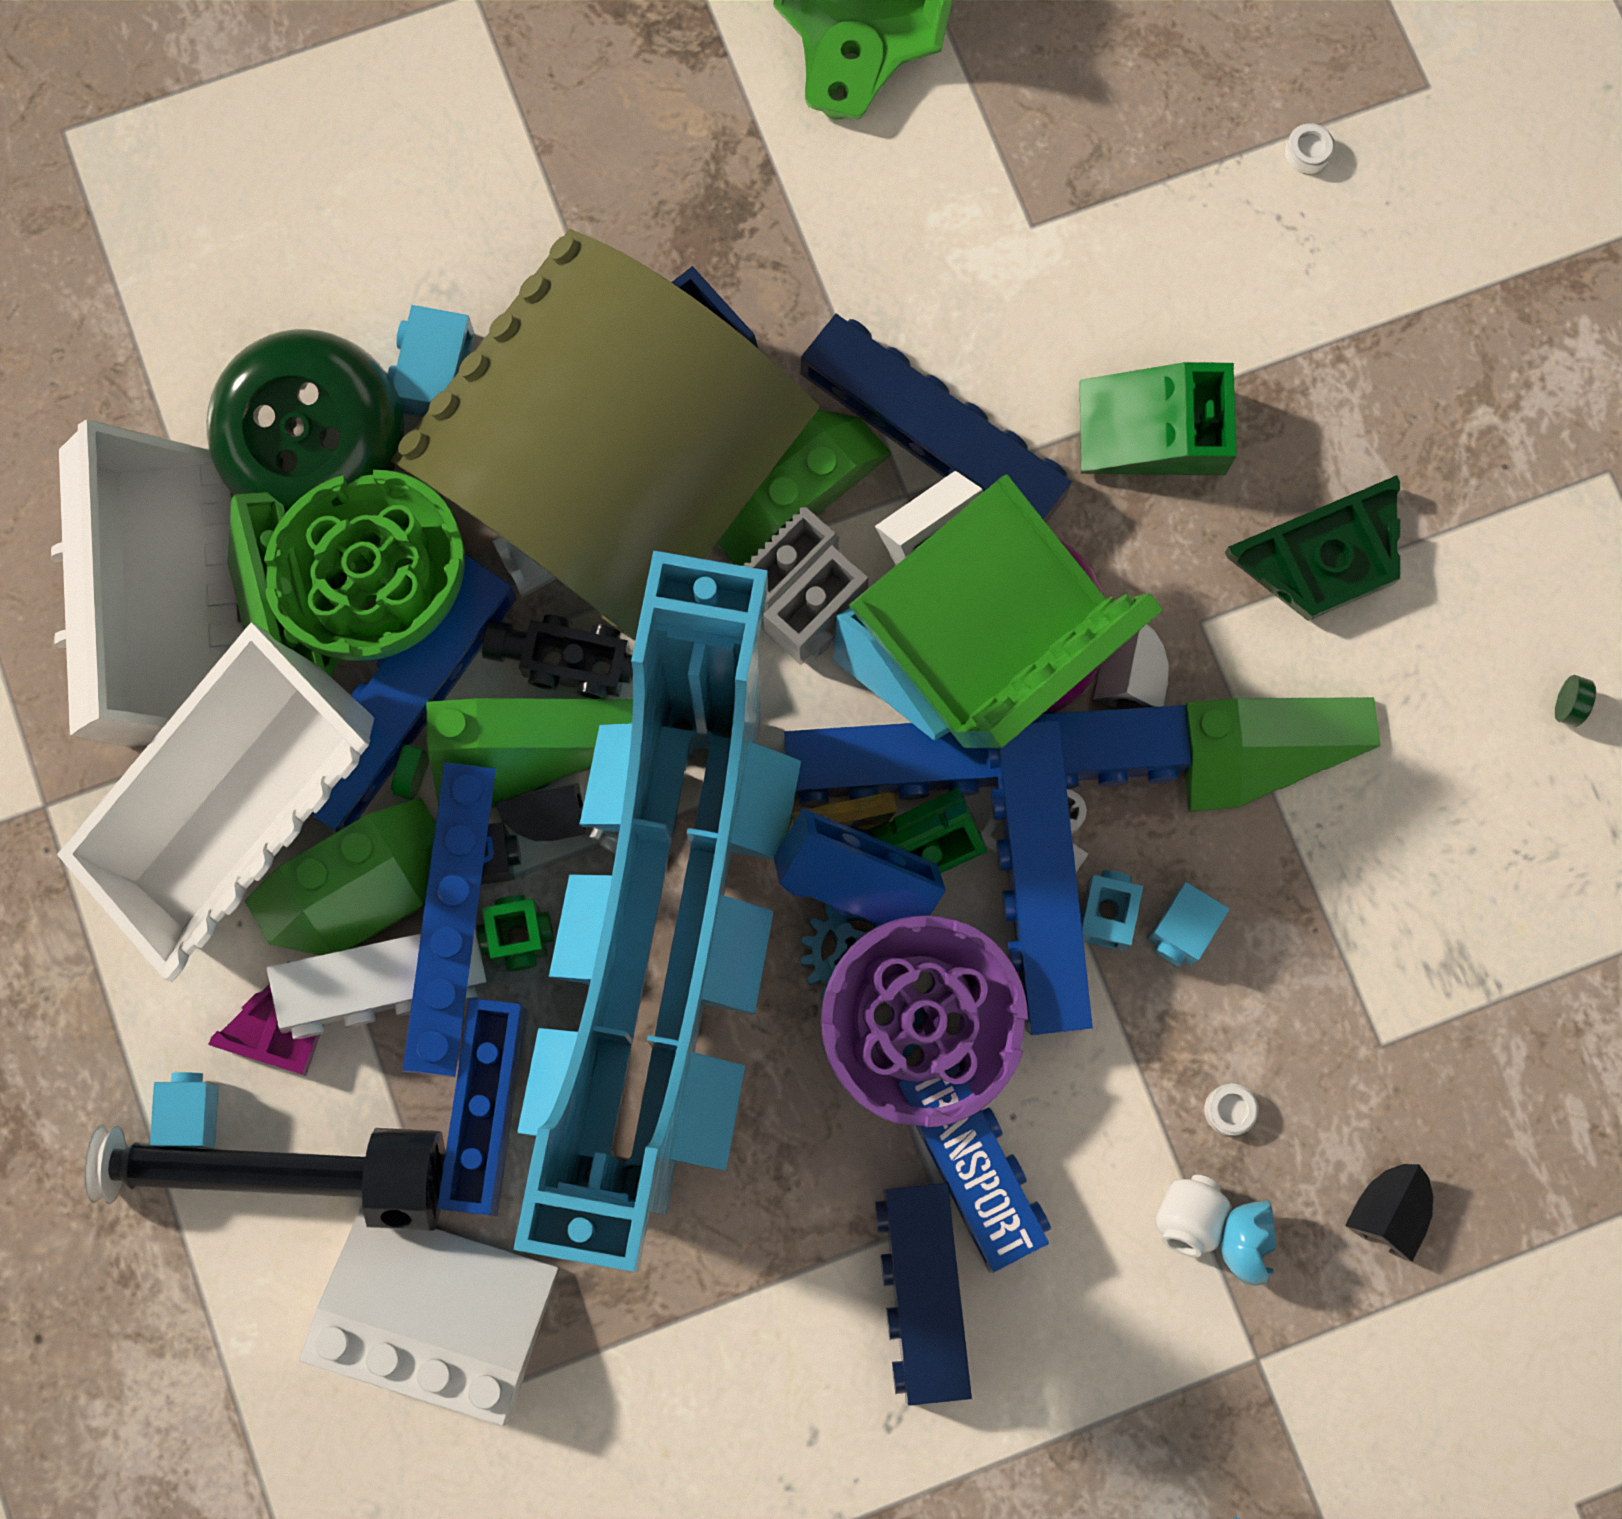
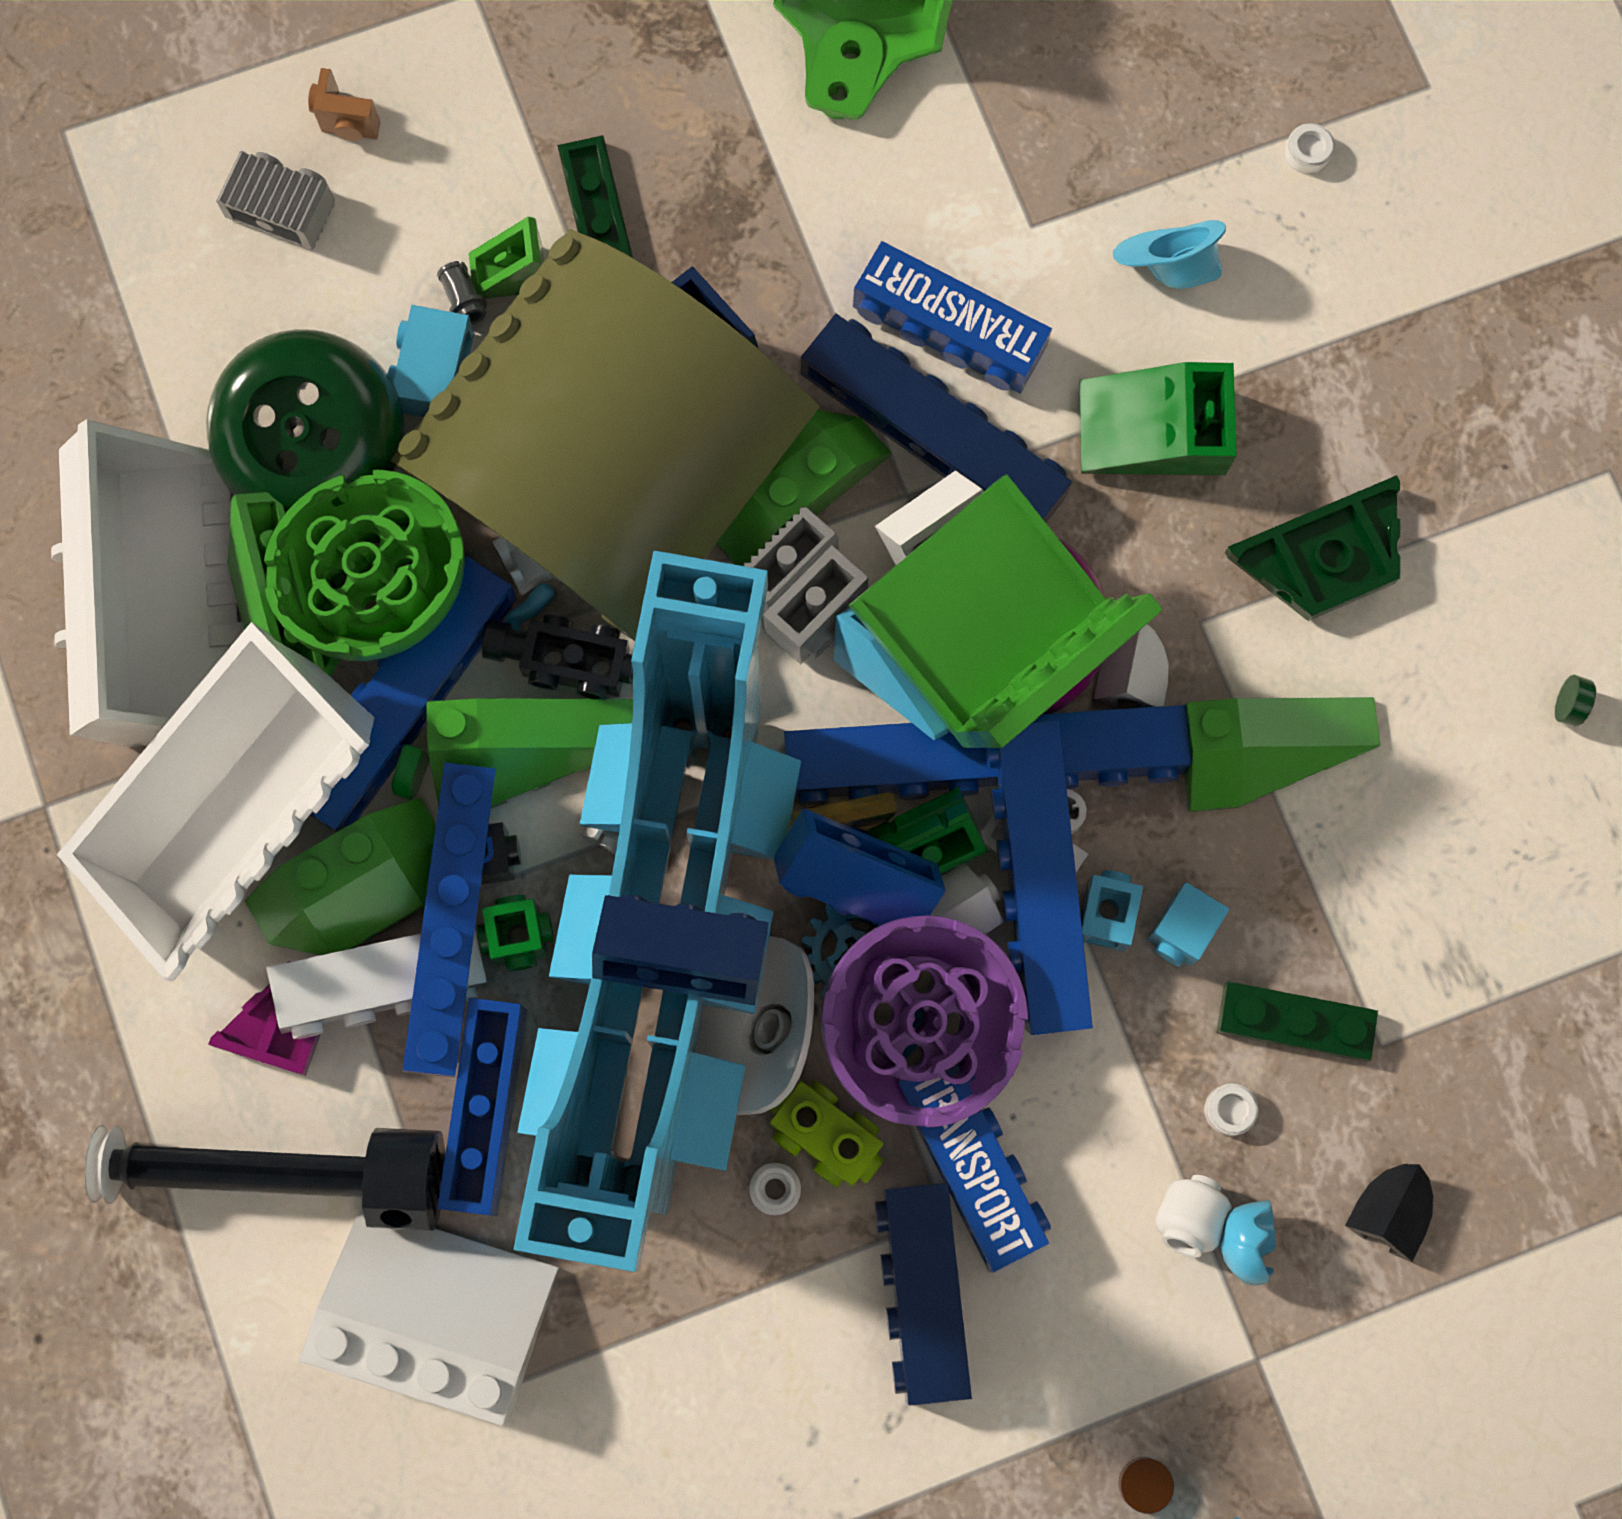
medium azure brick [150,1072,219,1148] -> none
black brick [495,783,586,841] -> none
none -> light grey brick [216,151,335,250]
none -> medium nougat bracket [308,68,380,141]
none -> dark grey pin [437,261,487,325]
none -> bright green slope [468,216,544,299]
none -> medium azure piece [505,583,554,631]
none -> dark green tile [557,135,633,258]
none -> dark blue brick [592,895,769,1006]
none -> white hat [695,936,814,1115]
none -> white plate [749,1163,801,1216]
none -> lime brick [769,1080,884,1188]
none -> blue brick [853,241,1053,394]
none -> white brick [930,863,1004,934]
none -> medium azure piece [1113,220,1226,289]
none -> reddish brown tile [1118,1457,1174,1514]
none -> dark green plate [1216,981,1378,1062]

